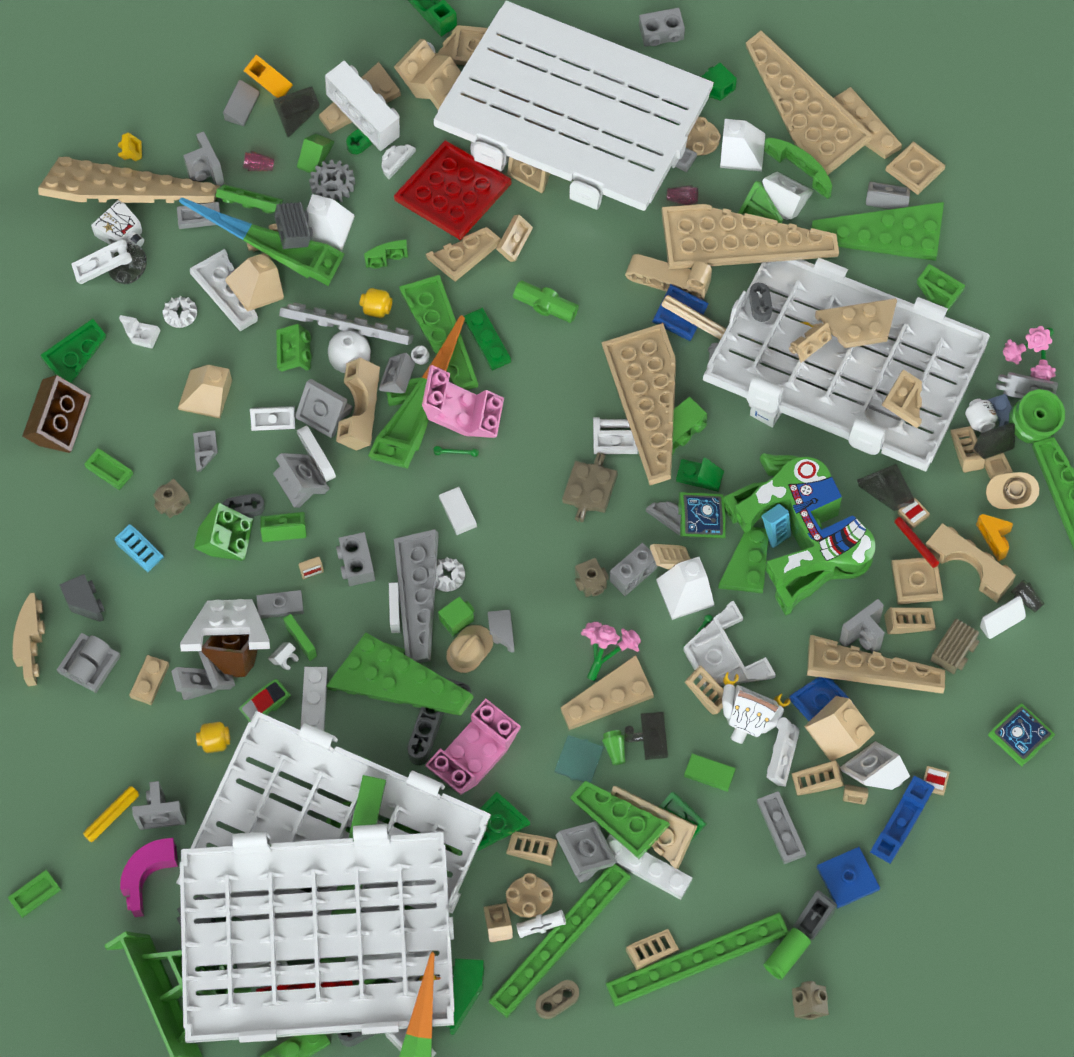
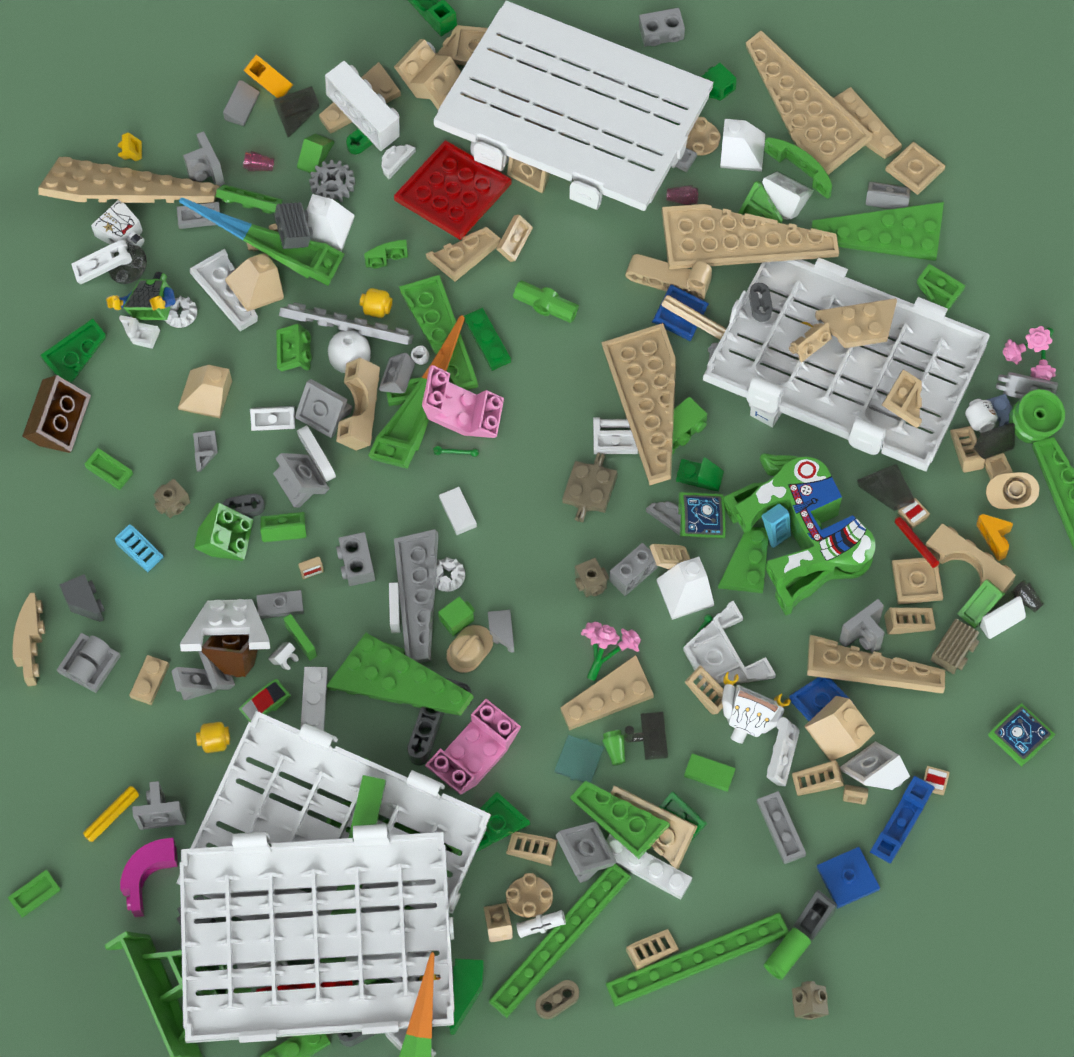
none -> torso [106,272,176,320]
none -> bright green tile [957,579,1005,629]

